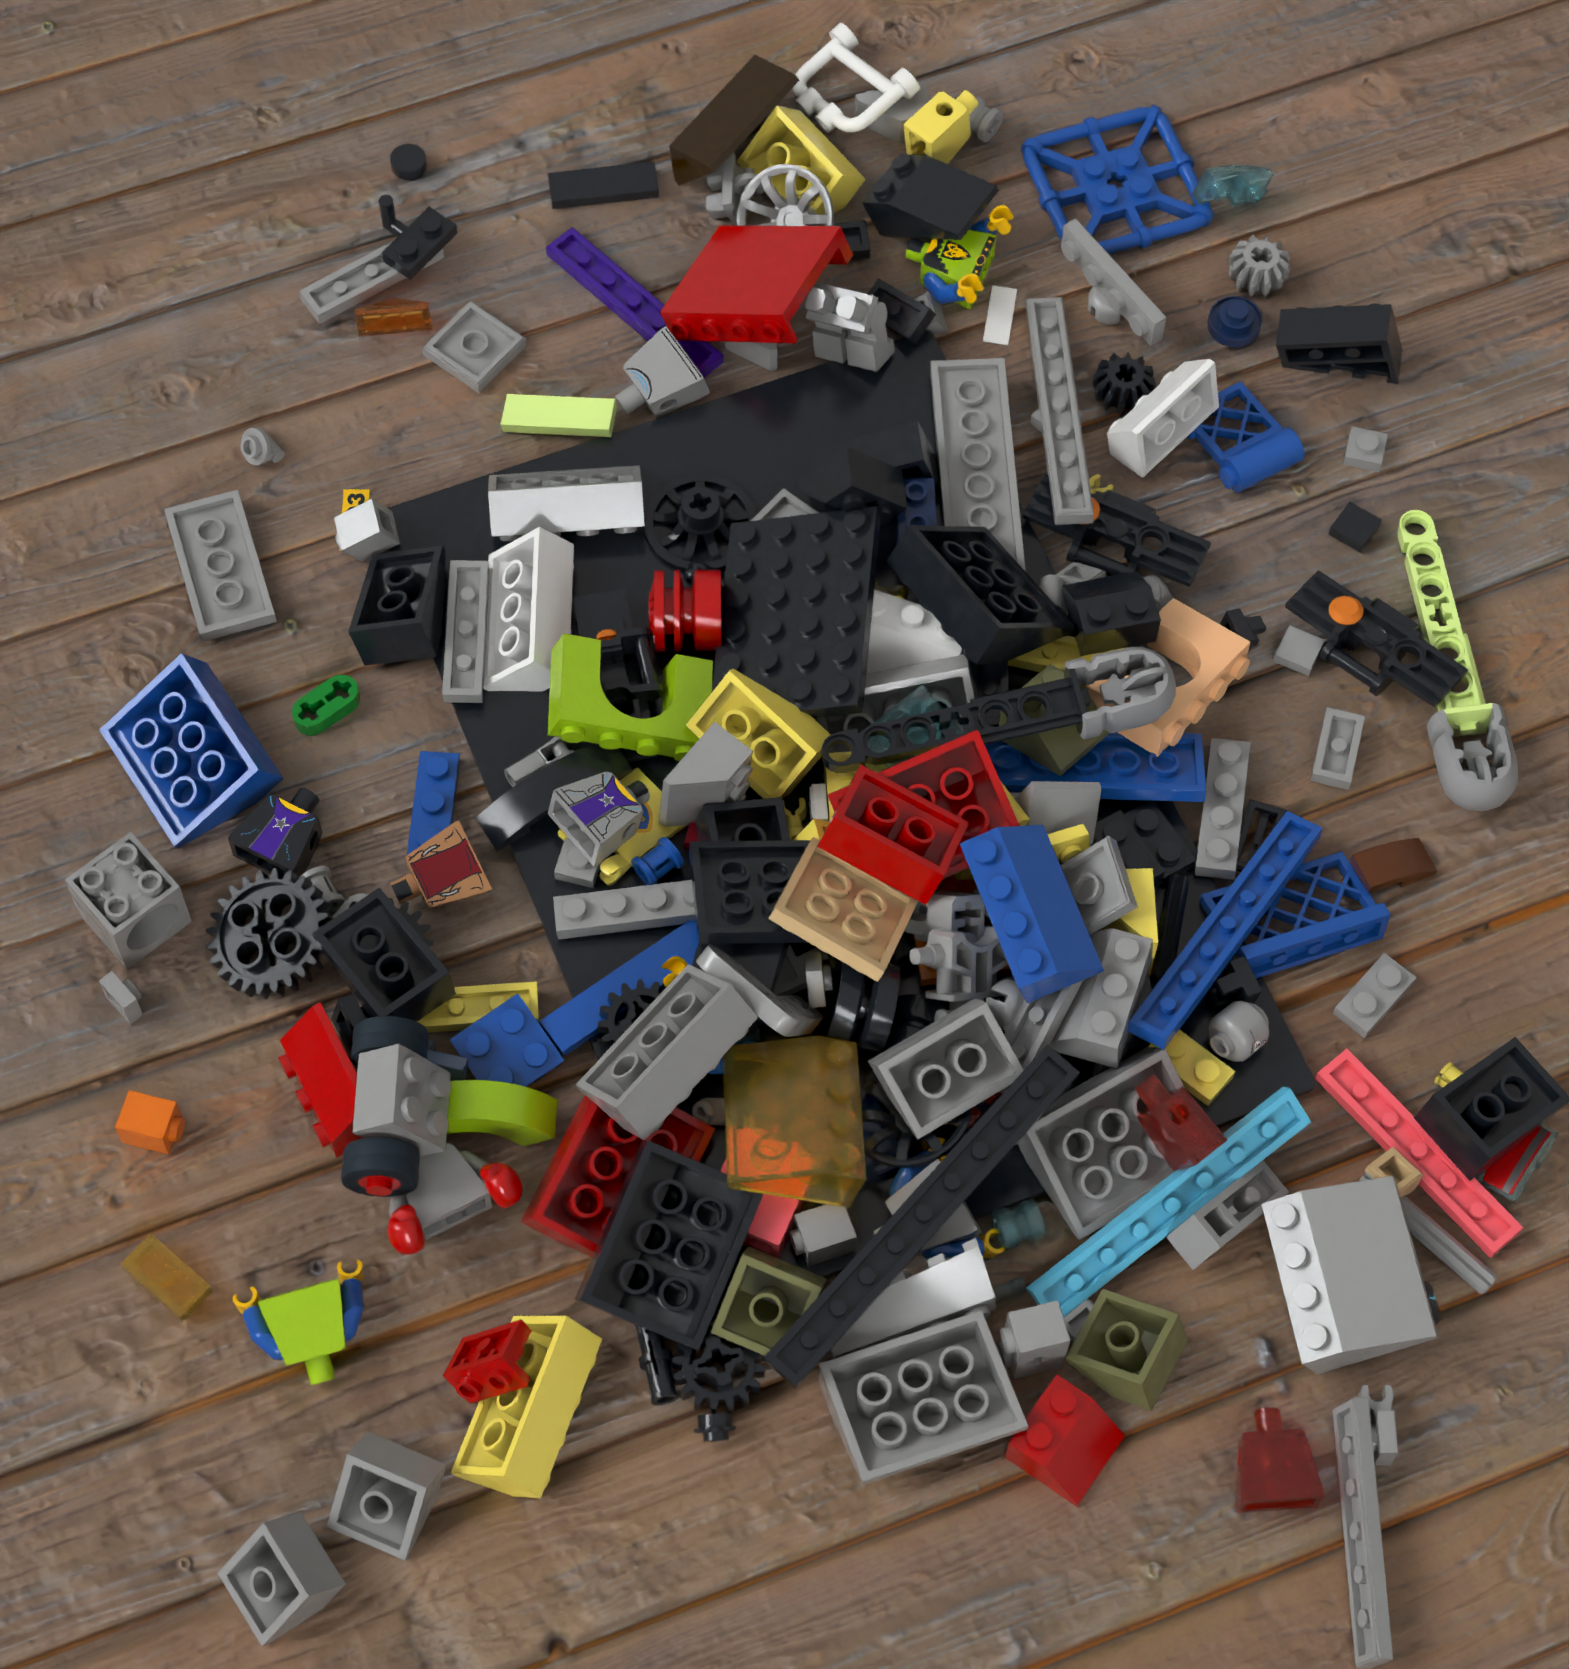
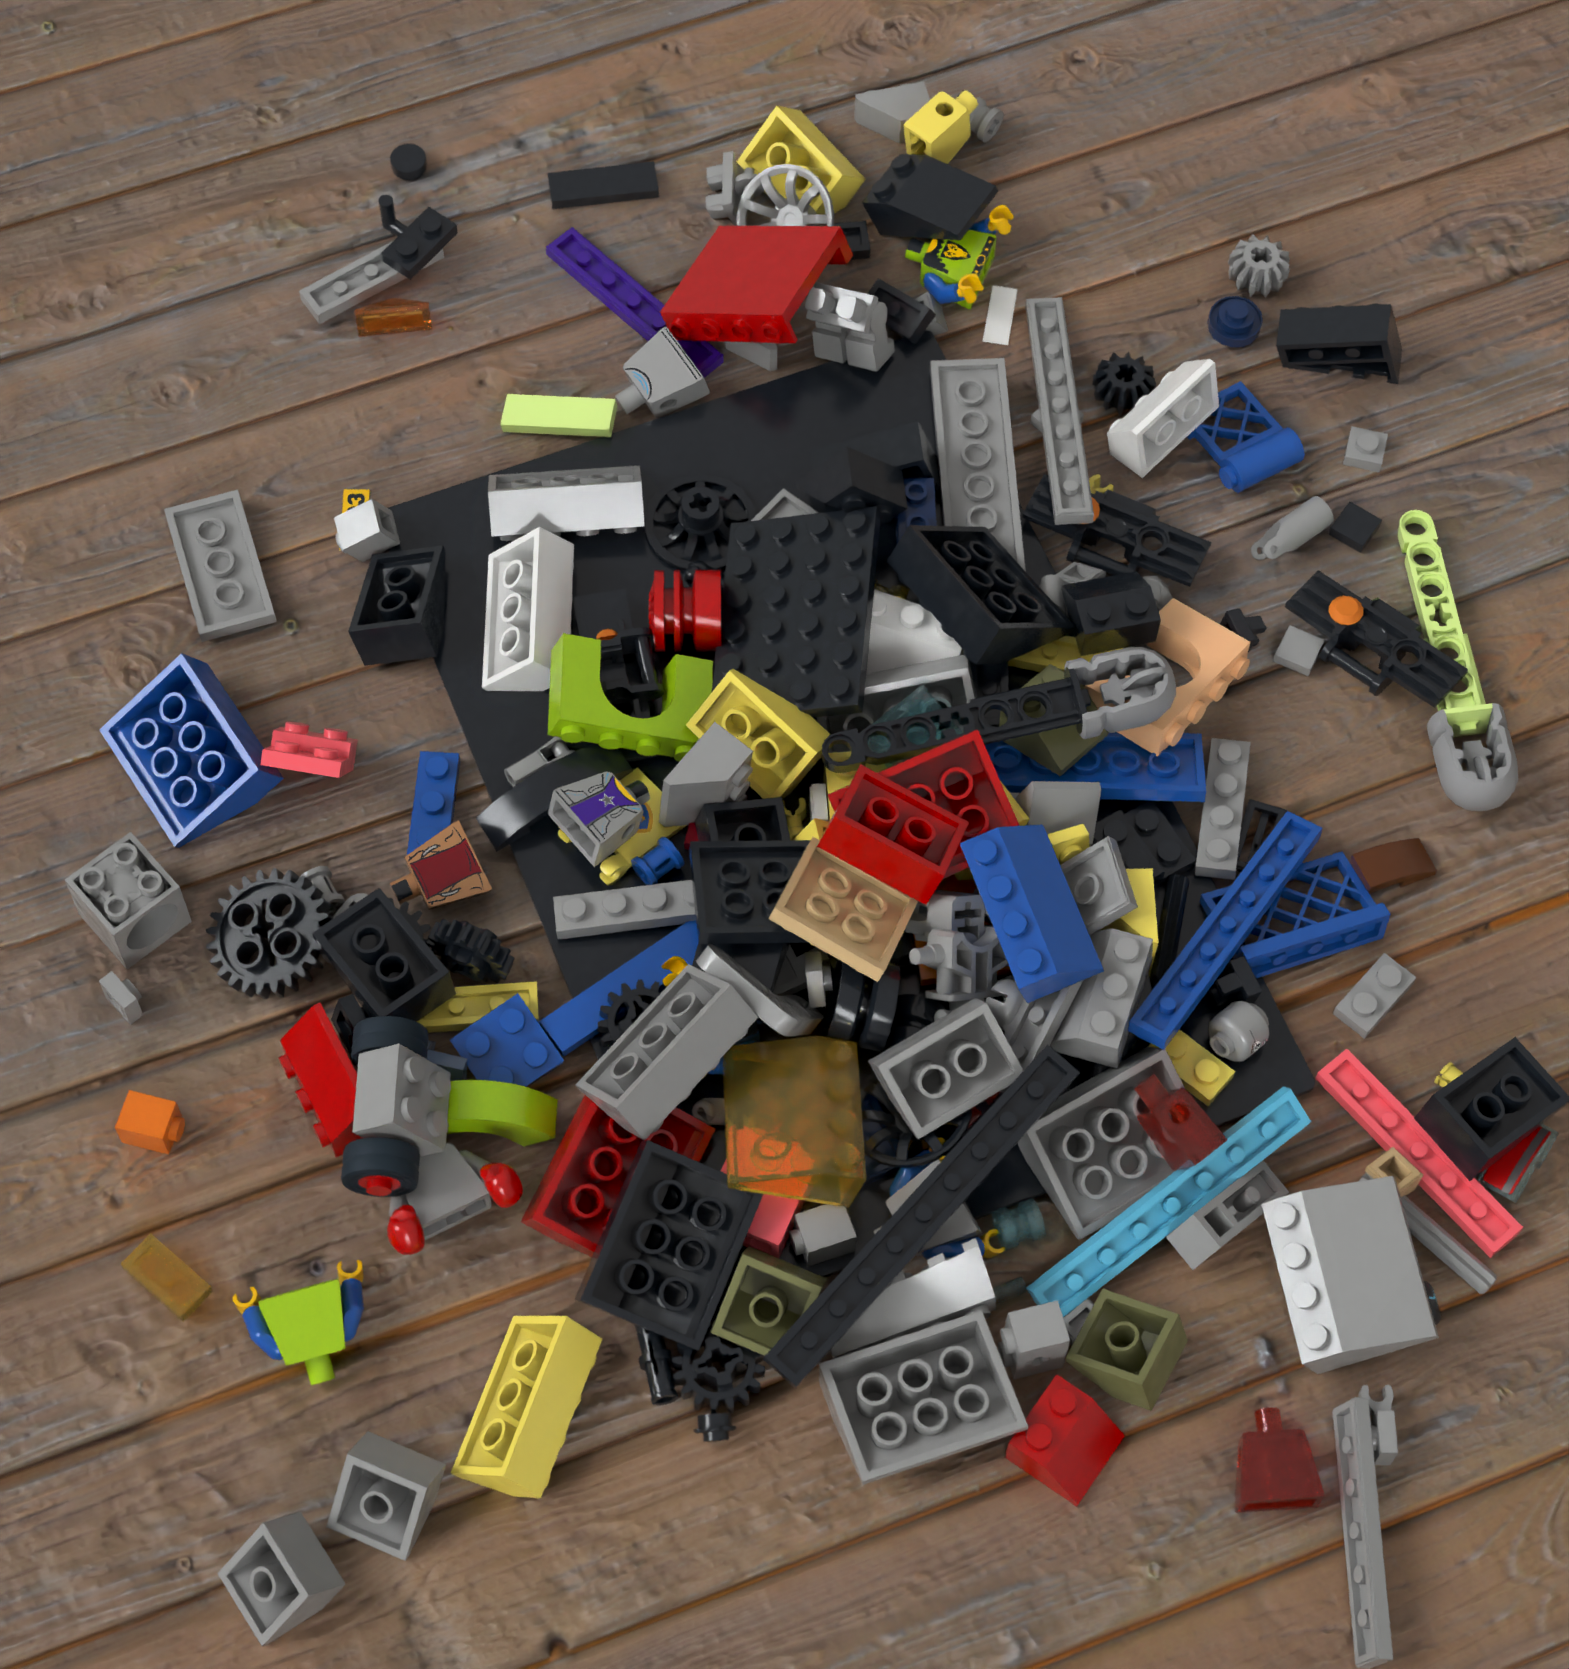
torso [228,787,322,877] -> none
light grey plate [241,427,285,465] -> none
green beam [292,674,360,736] -> none
light grey tile [422,301,527,393] -> none
light grey plate [442,560,490,703] -> none
red bracket [443,1319,532,1403] -> none
light grey plate [554,837,602,888] -> none
dark brown slope [669,55,800,185] -> none
white bar [793,23,921,133] -> none
blue plate [1021,105,1214,254] -> none
light grey plate [1061,218,1166,346] -> none
clear light blue slope [1192,165,1274,207] -> none
light grey plate [1310,707,1365,790] -> none
none -> coral plate [260,722,358,778]
none -> black gear [426,919,515,983]
none -> light grey piece [1251,496,1334,560]

